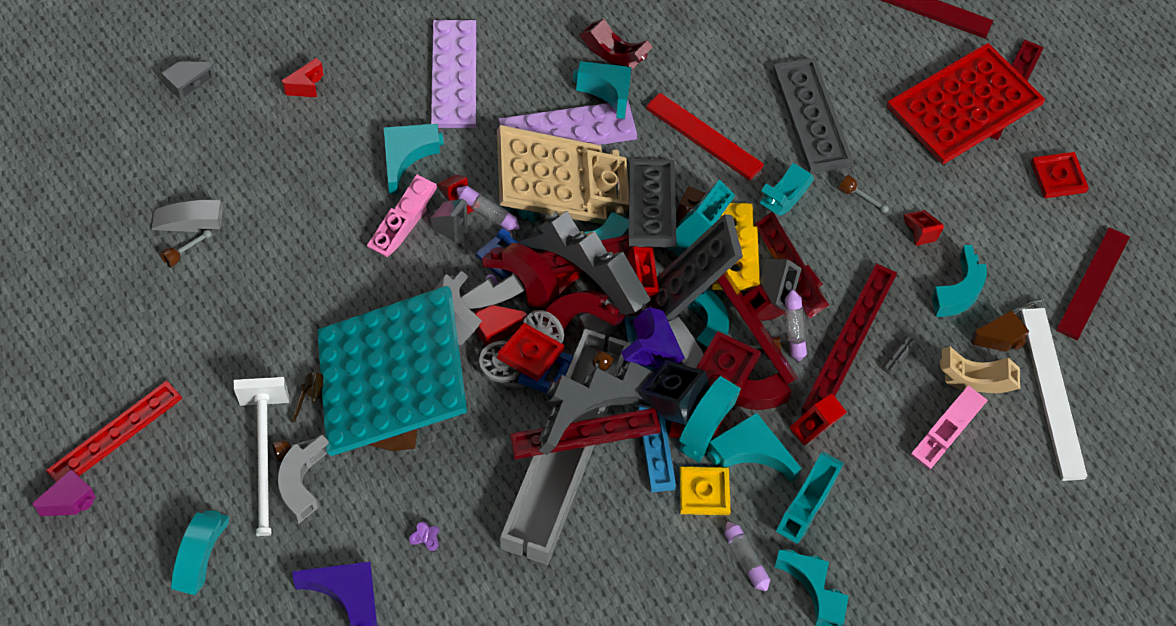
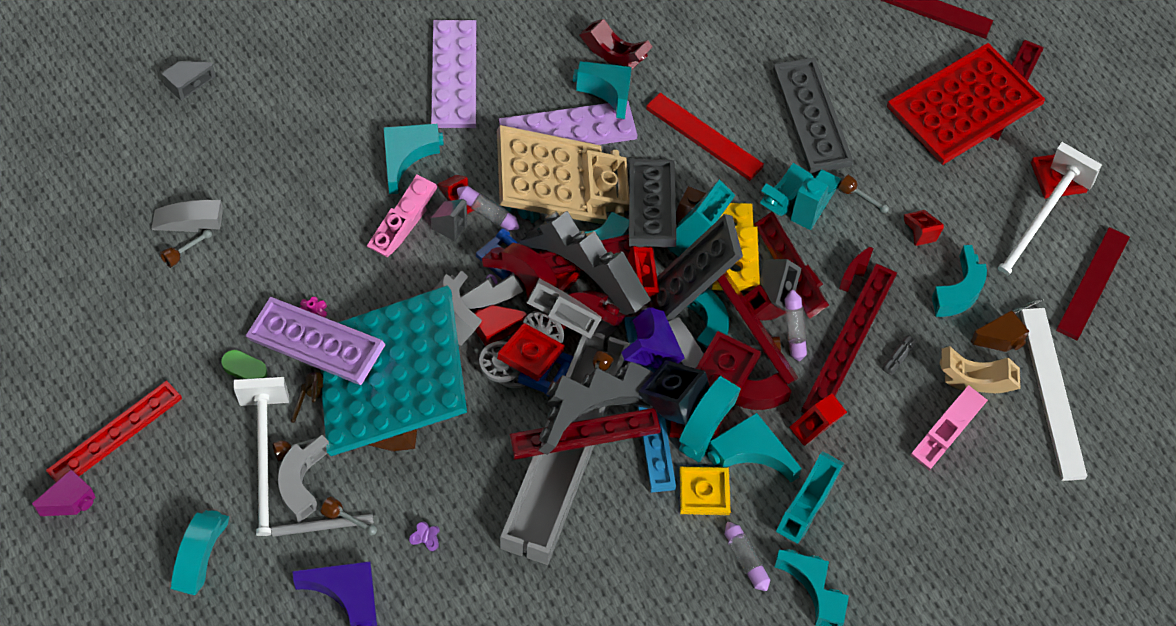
red slope [281,58,324,97] -> none
none -> bright green tile [222,350,267,379]
none -> lavender plate [246,297,386,385]
none -> light grey bar [271,513,374,537]
none -> dark pink plant [298,297,327,318]
none -> hinge [321,496,377,535]
none -> light grey slope [527,278,602,339]
none -> teal arch [791,169,841,230]
none -> dark red slope [839,247,874,292]
none -> white tile [998,142,1102,276]

